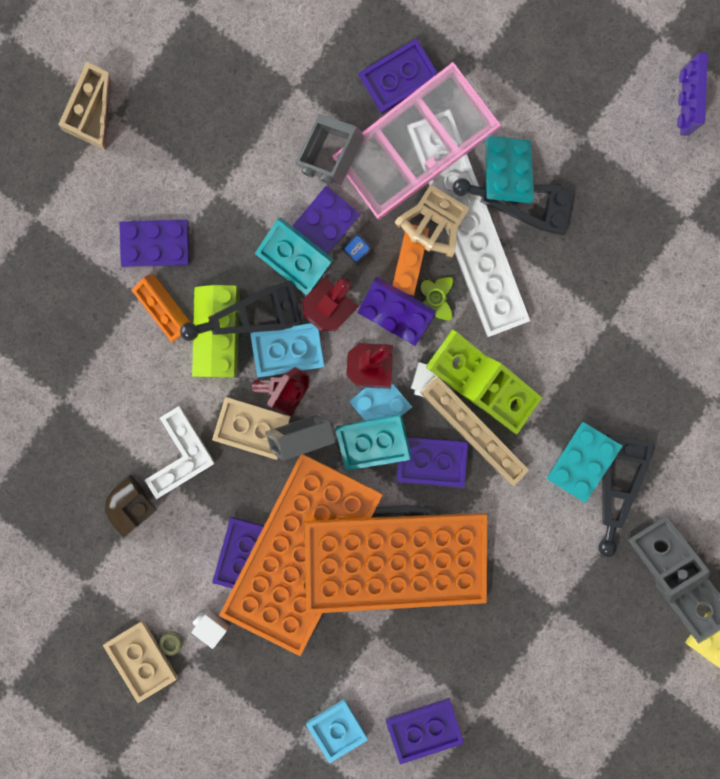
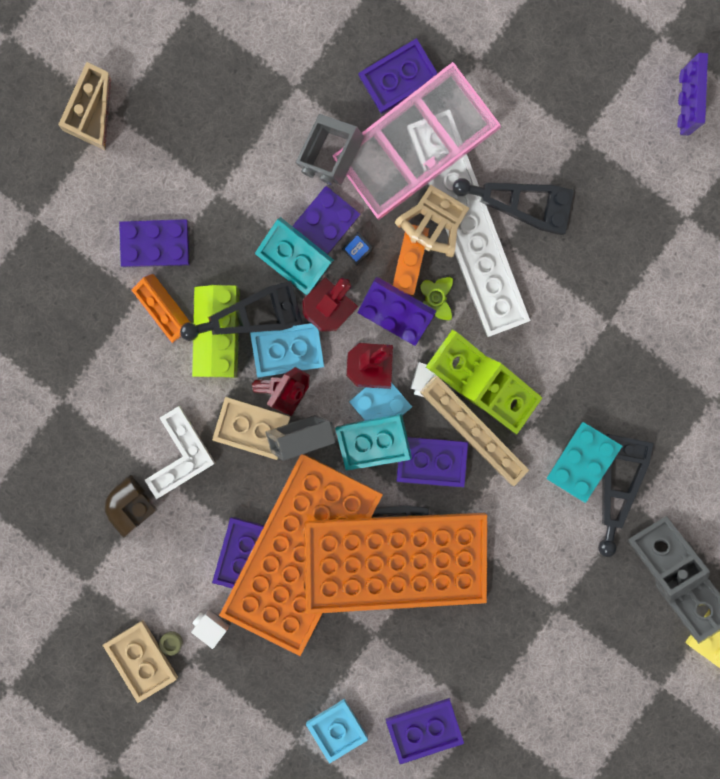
teal plate [485,136,534,203] -> none

